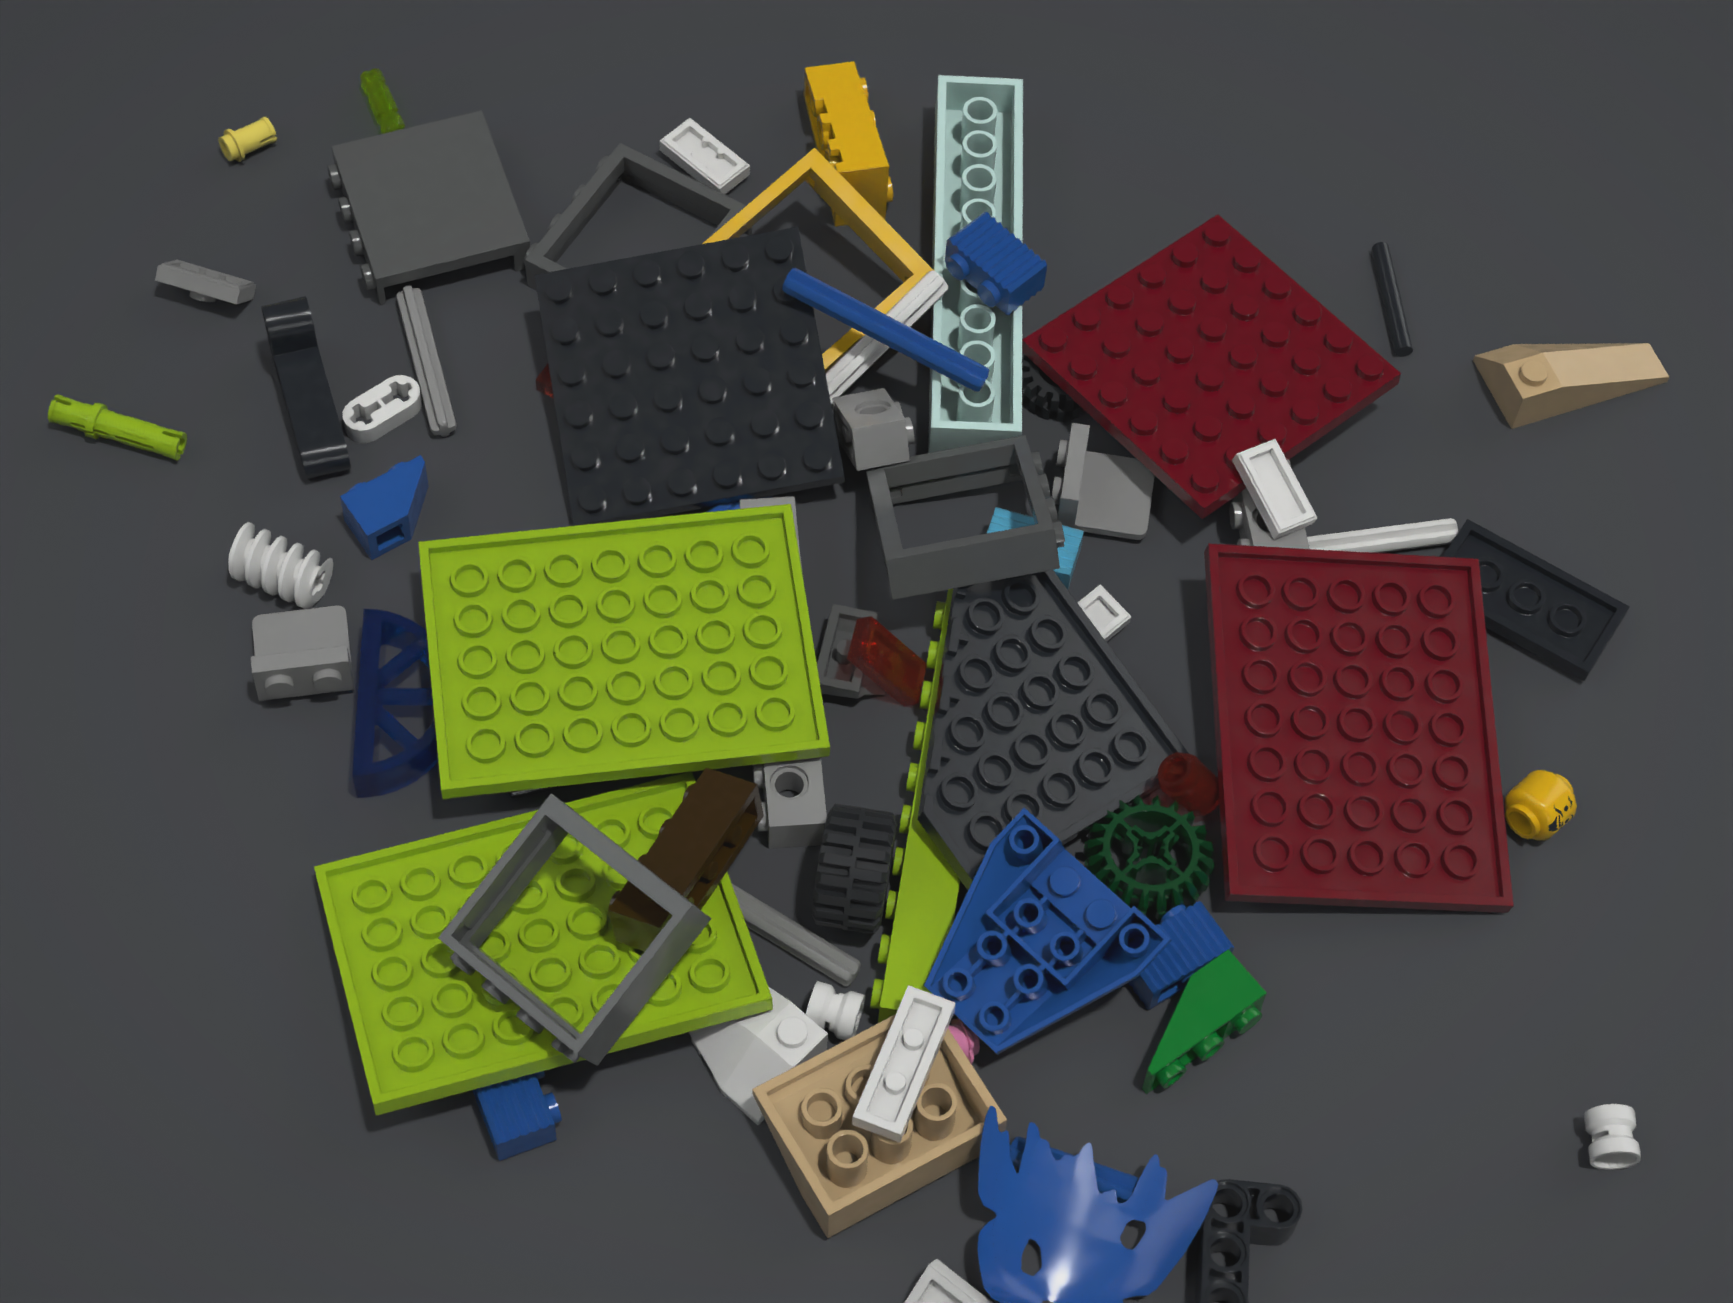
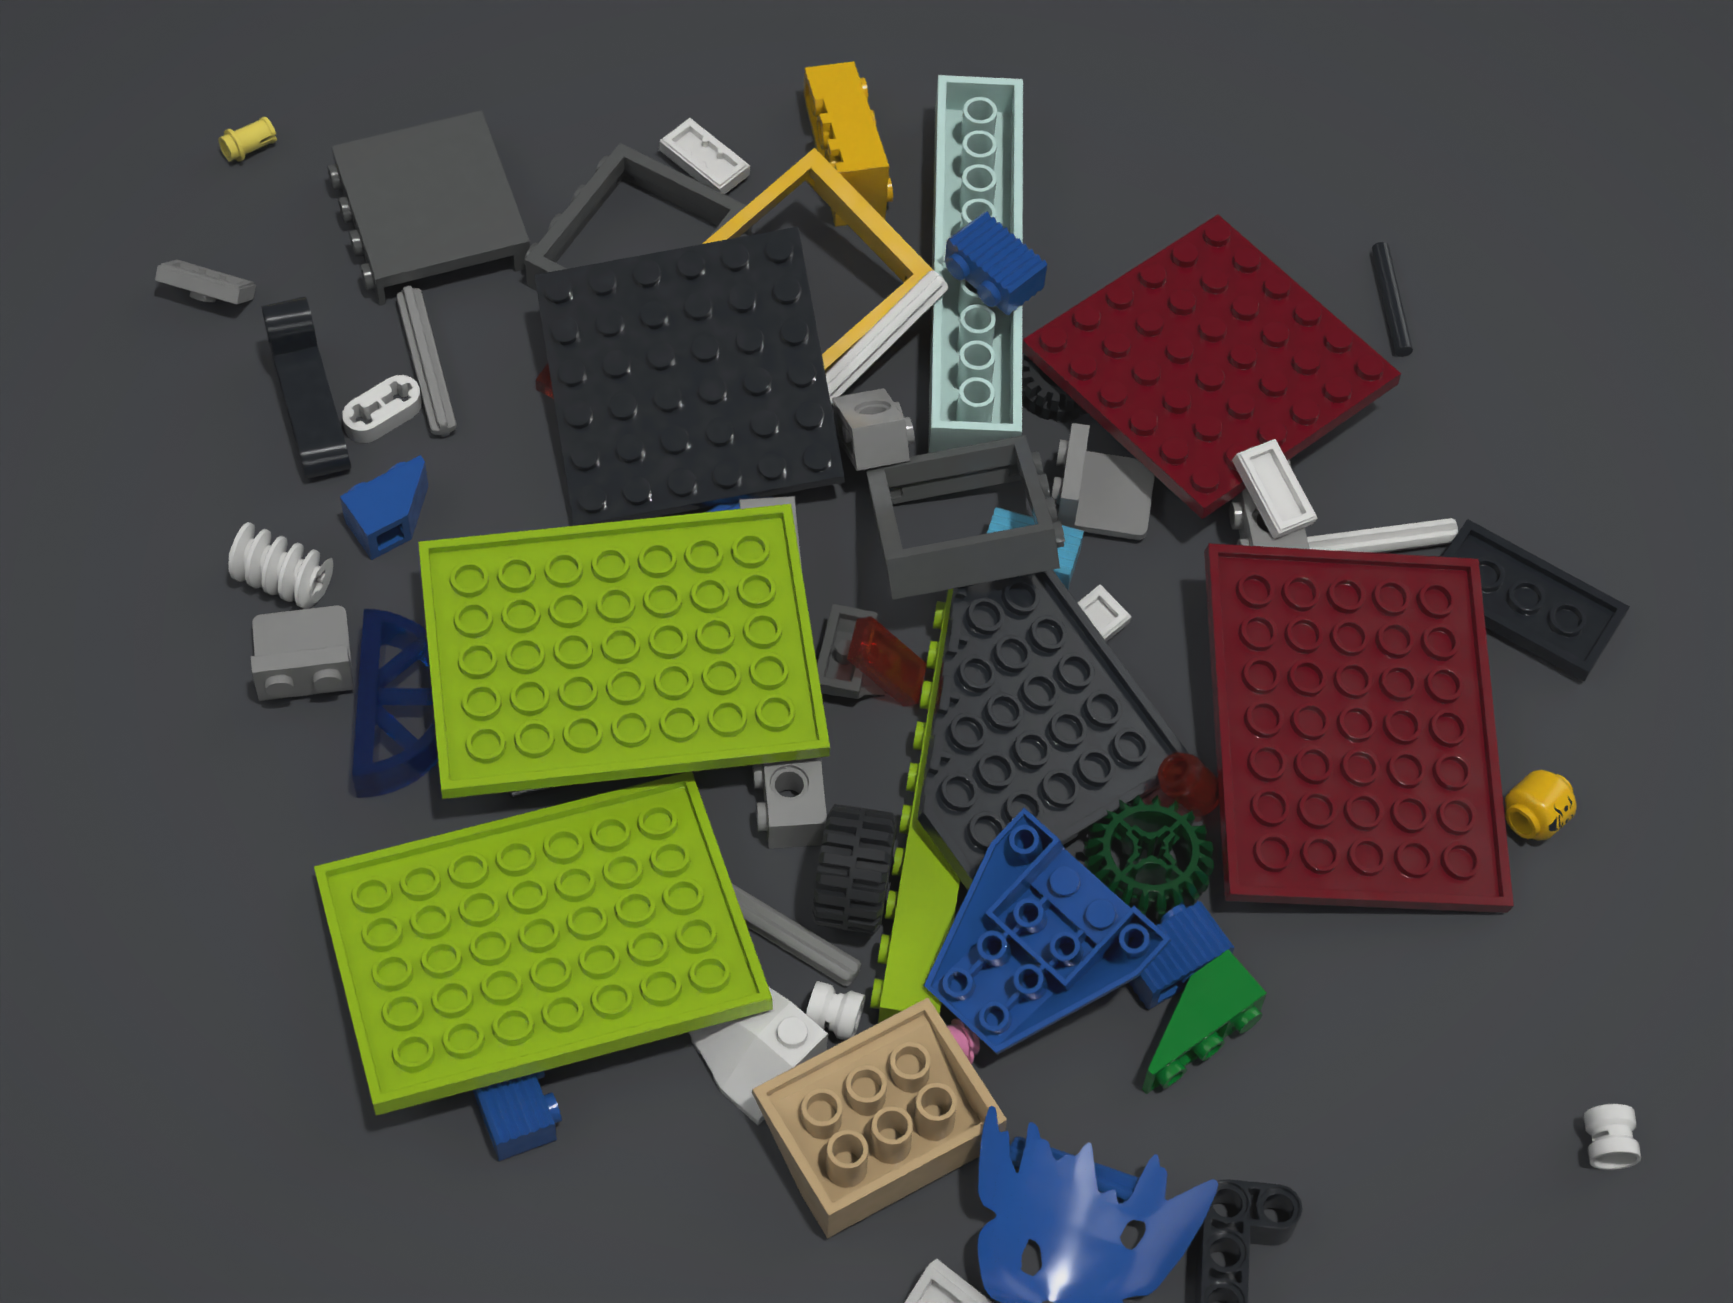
lime pin [48,394,187,461] -> none
clear neon green axle [360,68,405,134] -> none
dark grey window [438,793,711,1066] -> none
dark brown brick [608,767,764,951] -> none
blue axle [782,268,990,391] -> none
white plate [852,985,956,1143] -> none
tan wedge [1473,343,1669,429] -> none

